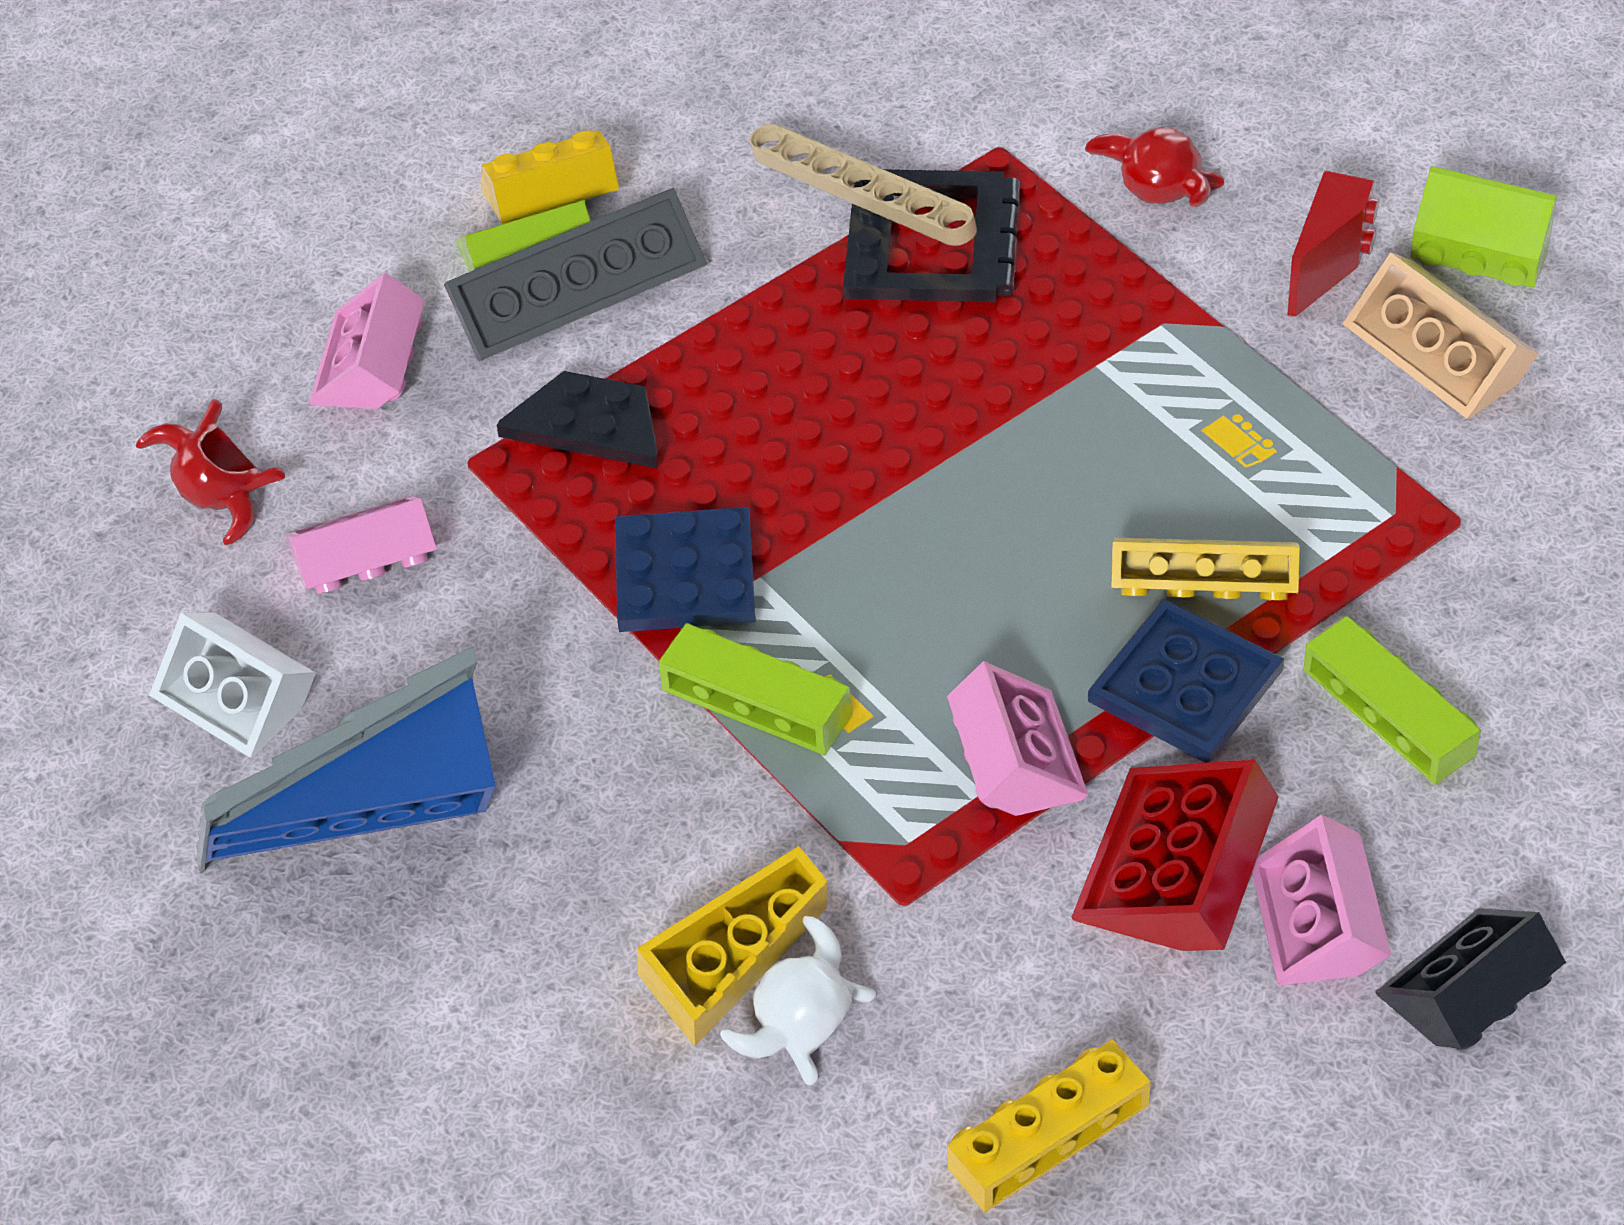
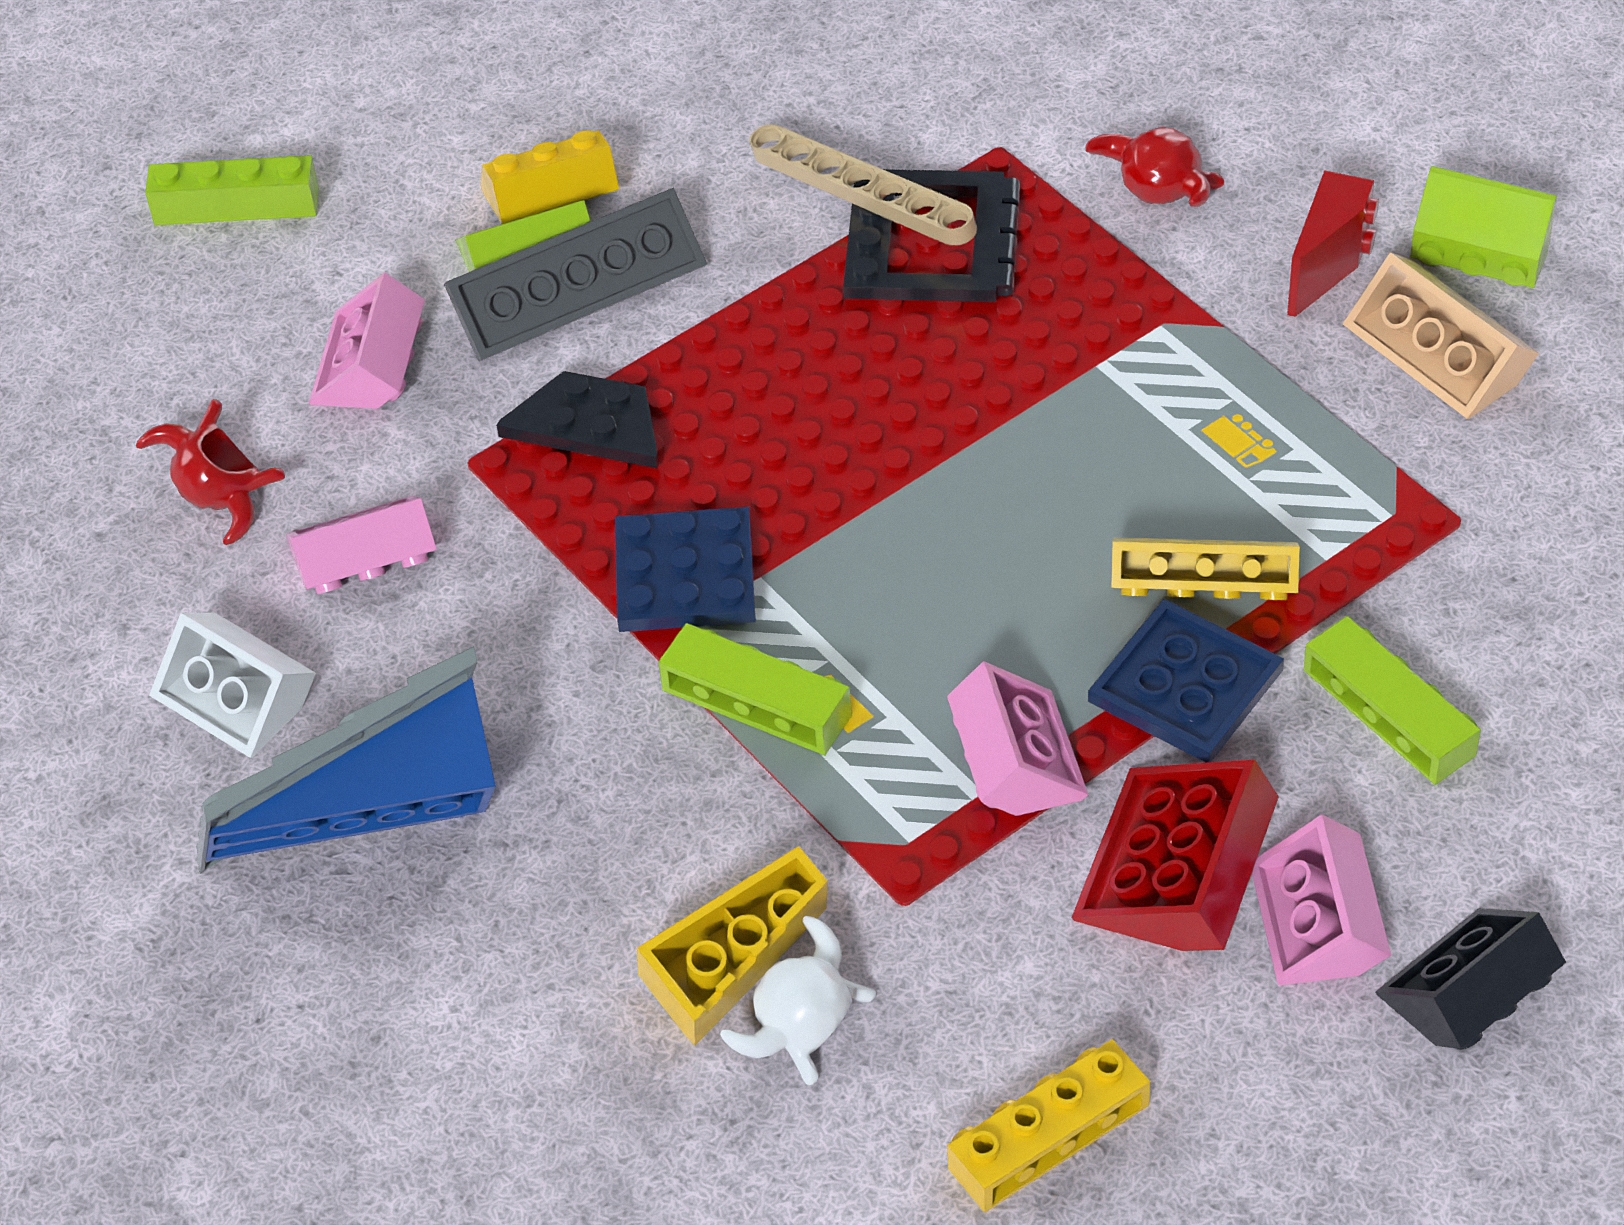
none -> lime brick [145,155,319,226]

